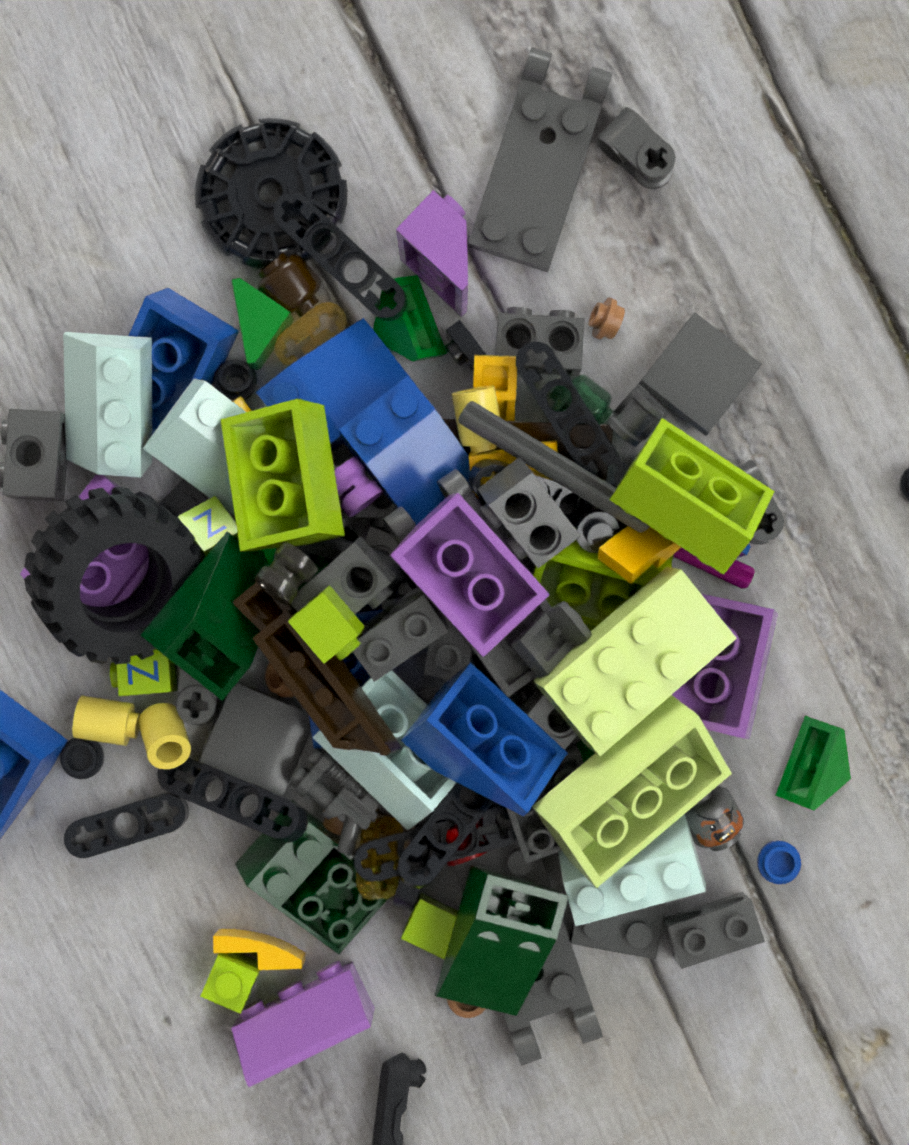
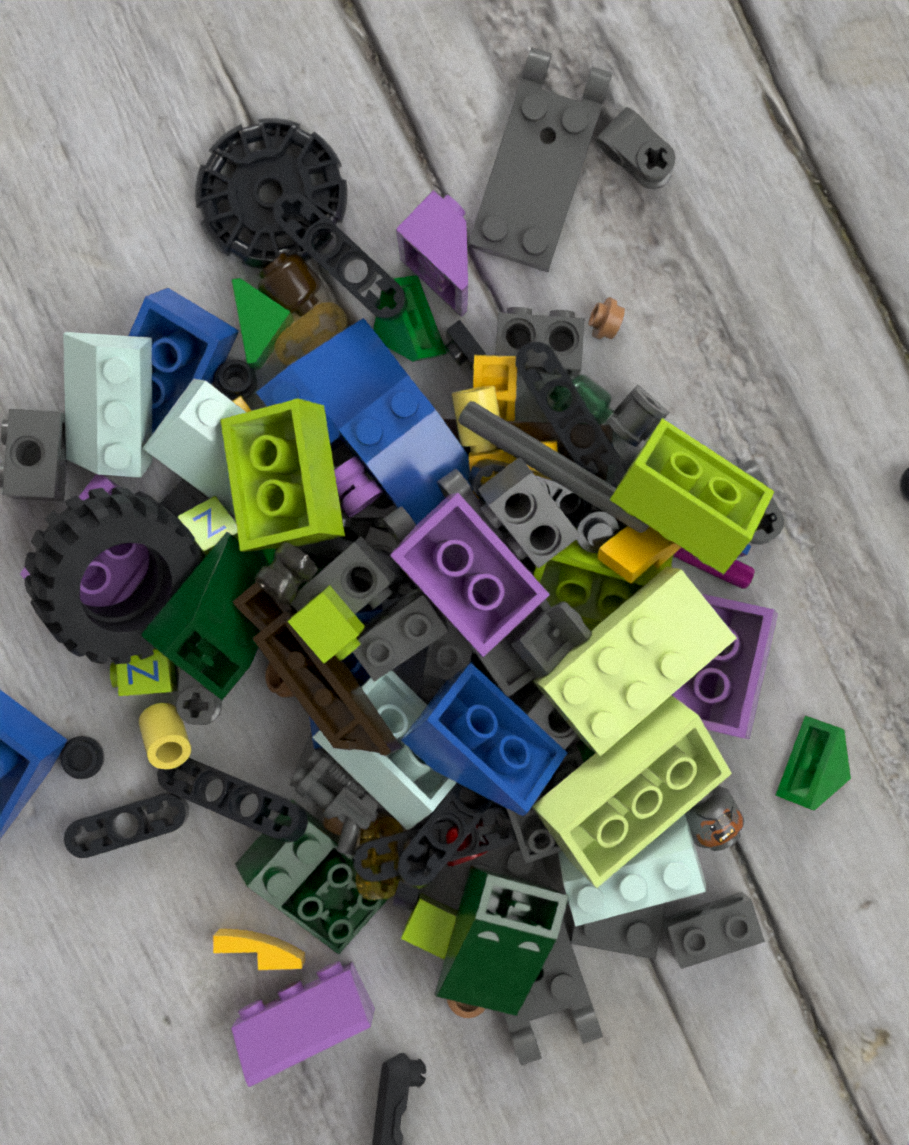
light yellow brick [72,695,141,746] -> none
dark grey slope [198,683,311,796] -> none
lime brick [200,953,261,1014] -> none
dark grey slope [638,312,762,436] -> none
blue plate [757,840,801,884] -> none

